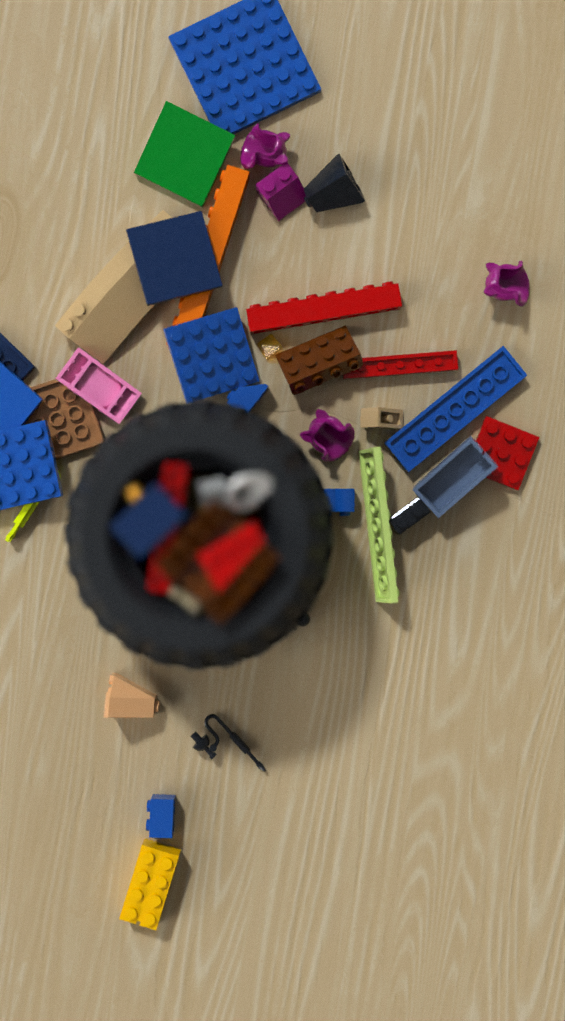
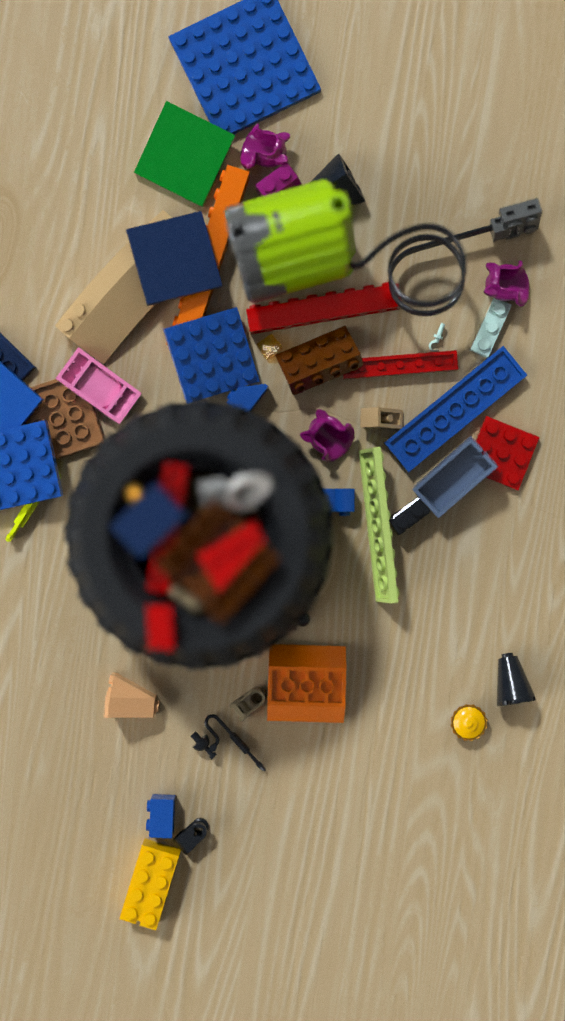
none -> red panel [146,604,176,651]
none -> black piece [173,818,209,855]
none -> piece [224,180,542,317]
none -> dark tan piece [229,687,266,721]
none -> orange slope [267,644,346,723]
none -> light aqua hand [429,323,446,352]
none -> yellow piece [450,704,488,741]
none -> light aqua plate [470,298,512,358]
none -> black cone [497,653,536,707]

